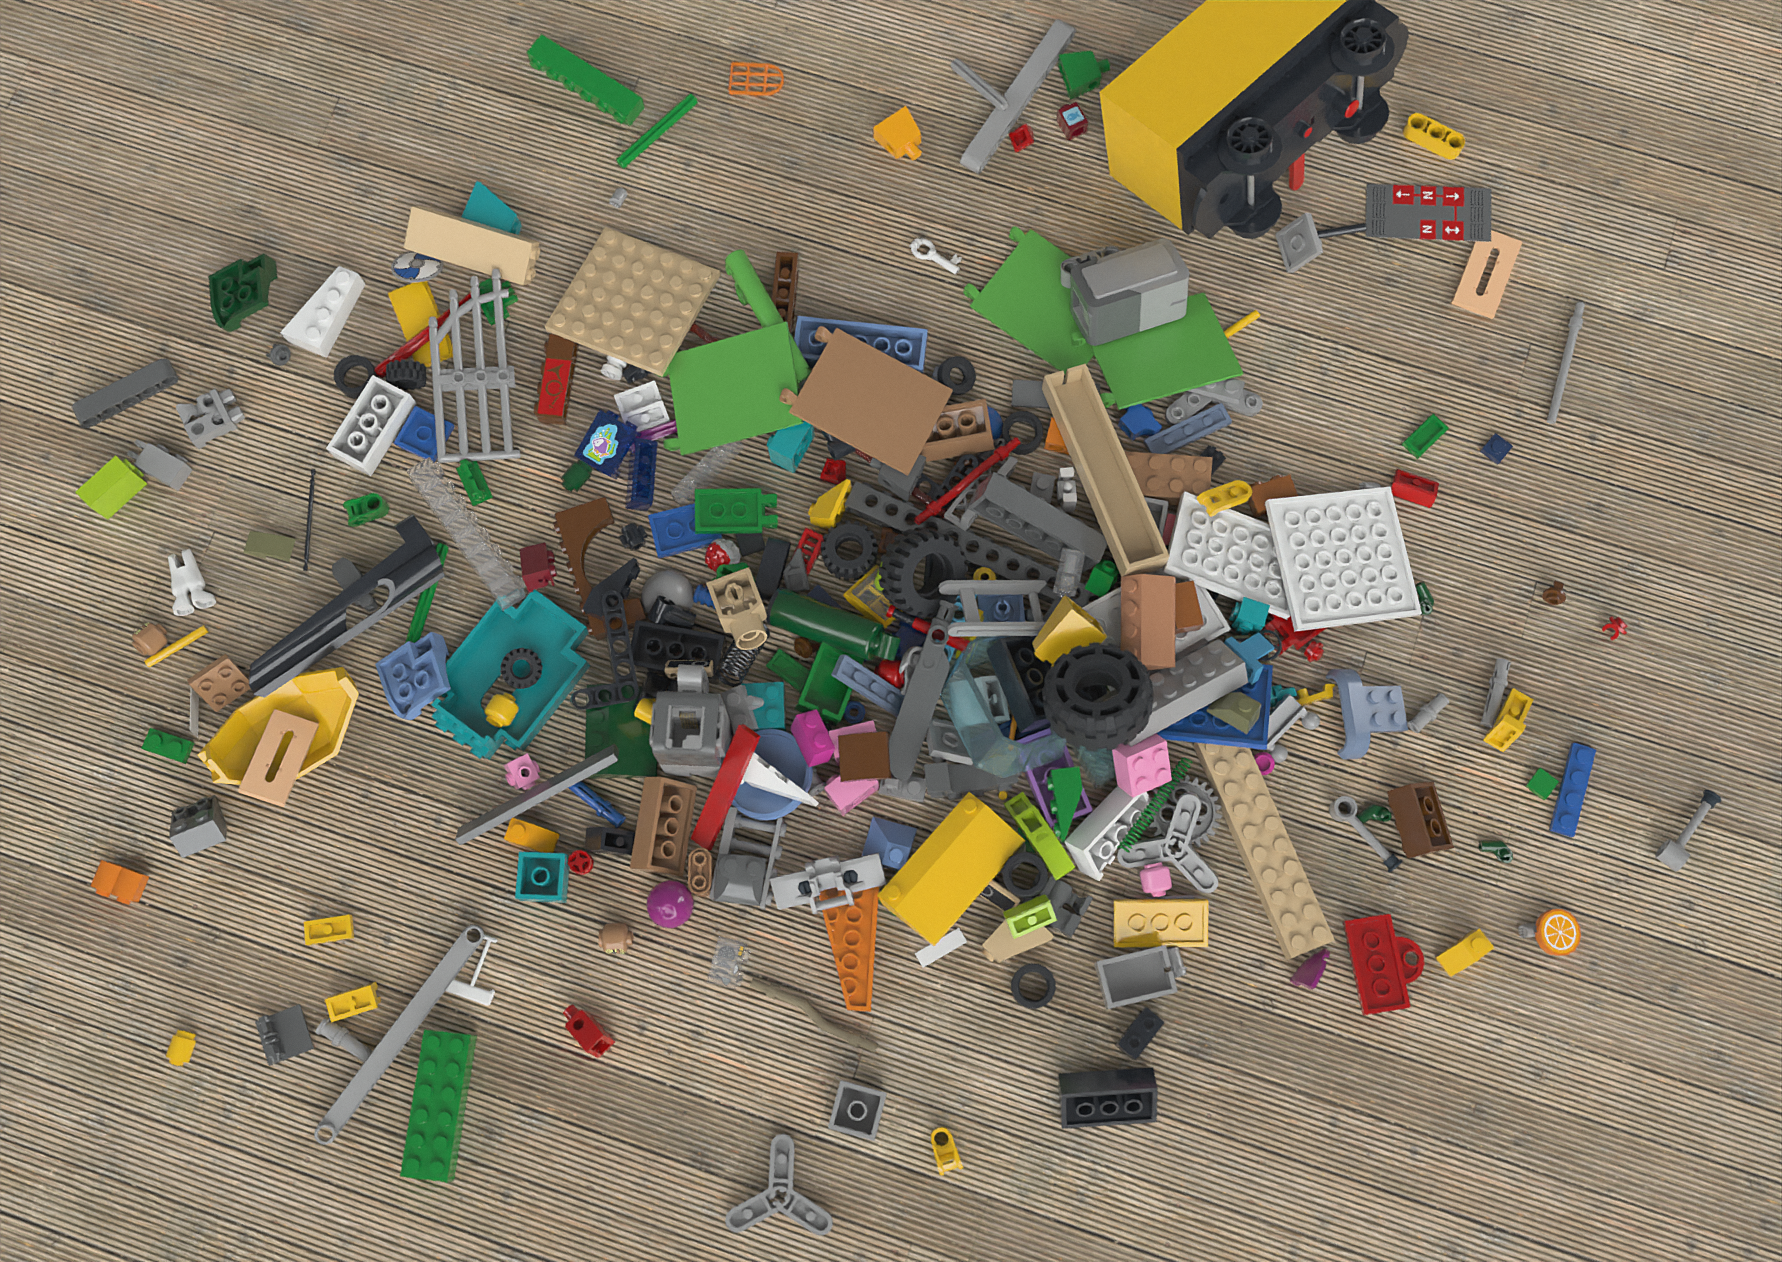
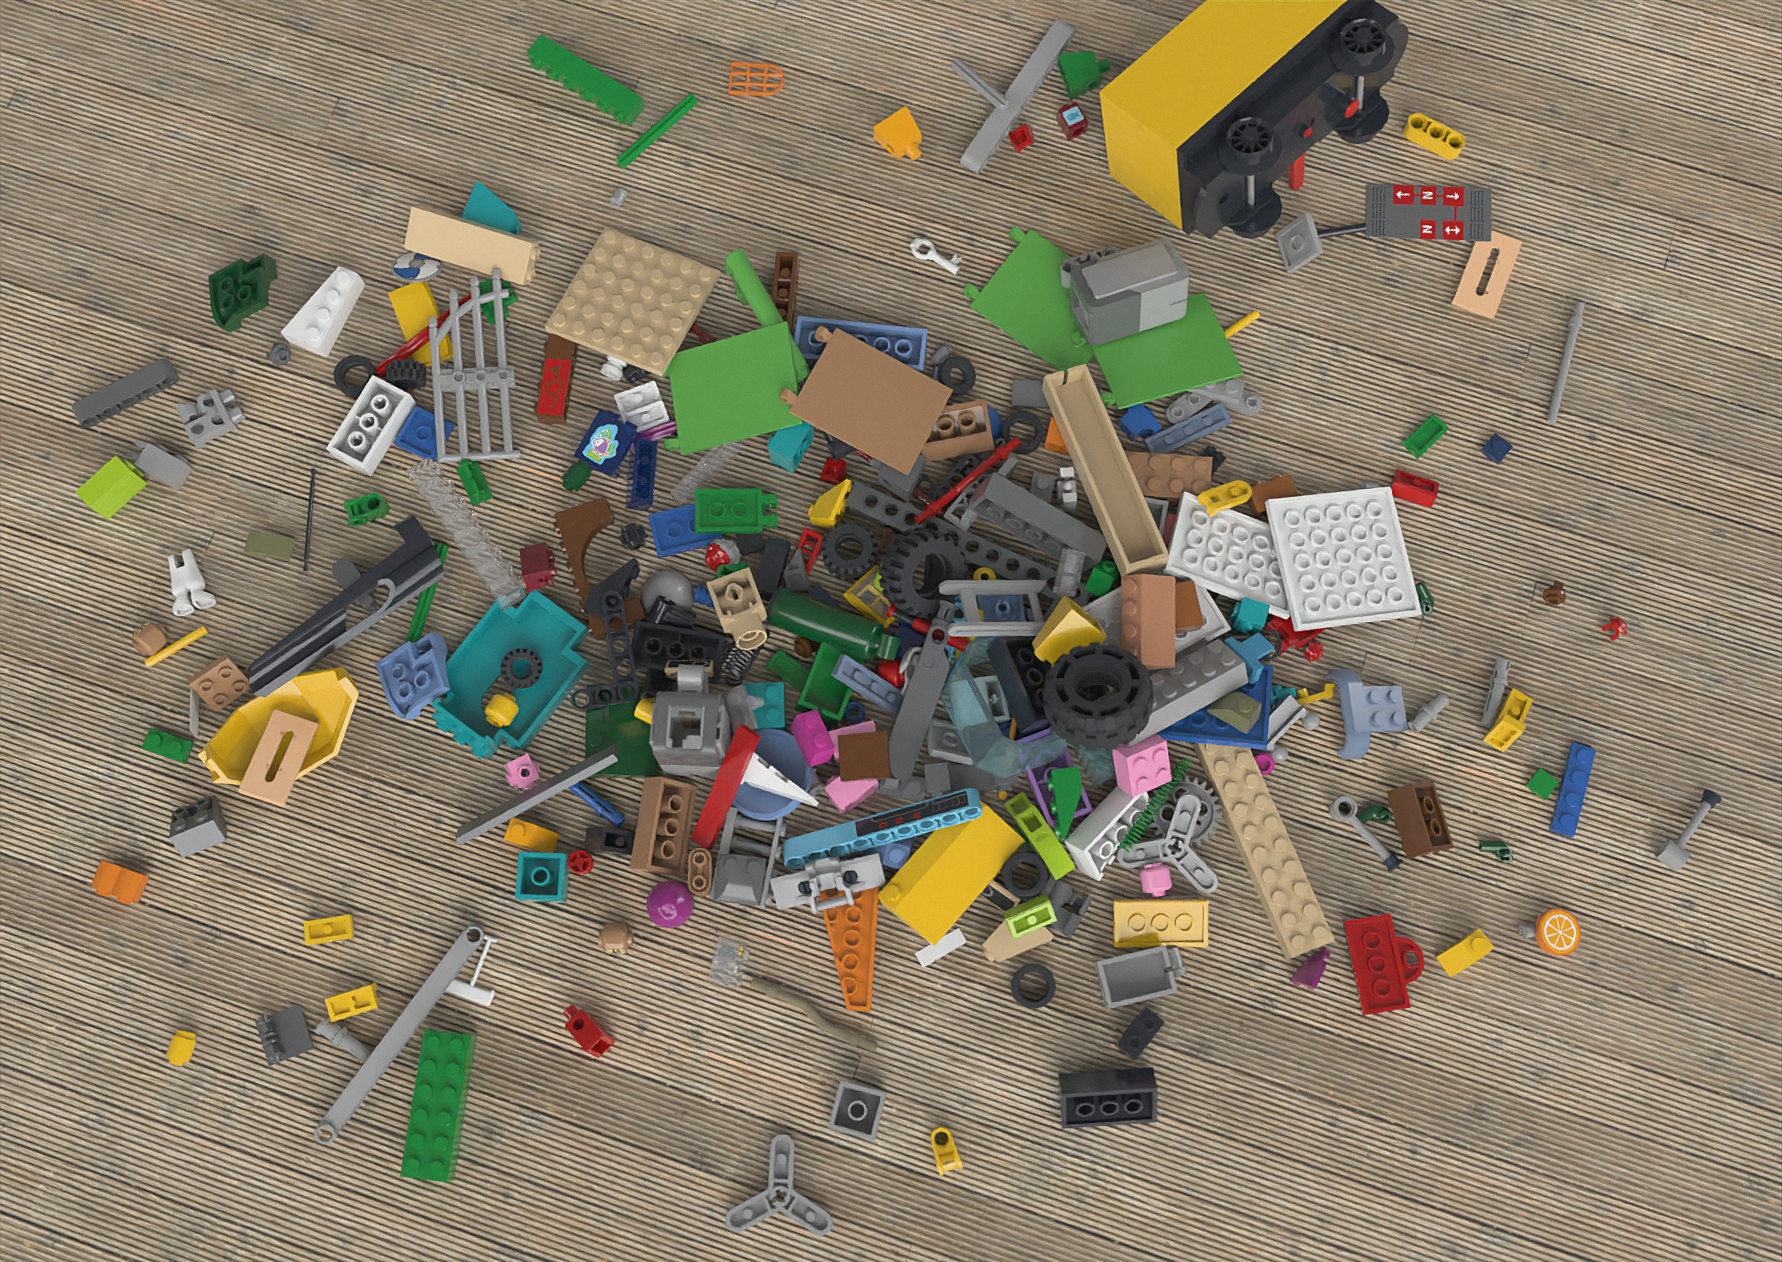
none -> medium azure beam [782,788,983,869]
none -> light grey piece [931,343,953,365]

